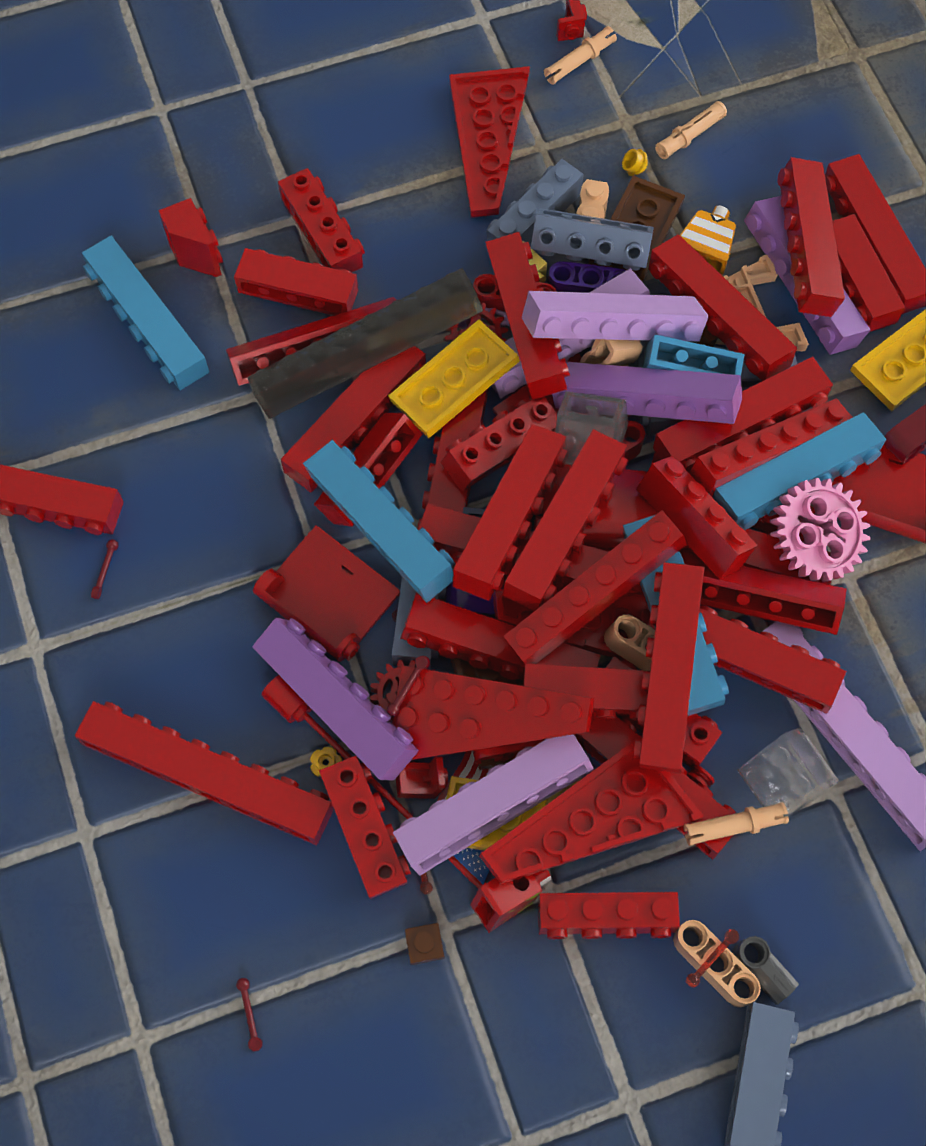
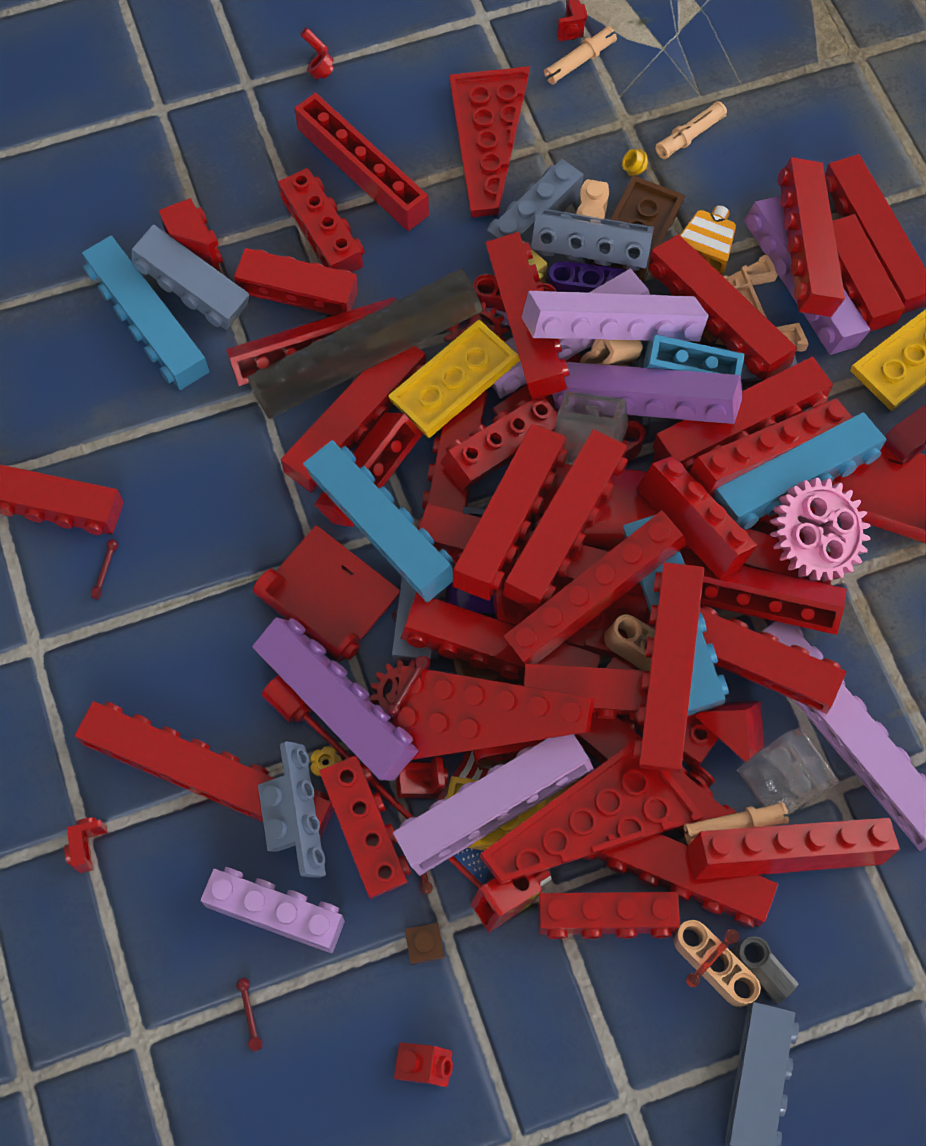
none -> red bracket [64,817,108,873]
none -> sand blue brick [132,224,249,331]
none -> lavender brick [200,867,345,954]
none -> sand blue bracket [258,741,326,878]
none -> red brick [294,92,429,232]
none -> red plate [300,27,334,80]
none -> red bracket [394,1042,453,1087]
none -> red brick [584,834,778,929]
none -> red brick [687,818,900,880]
none -> red slope [695,701,765,762]

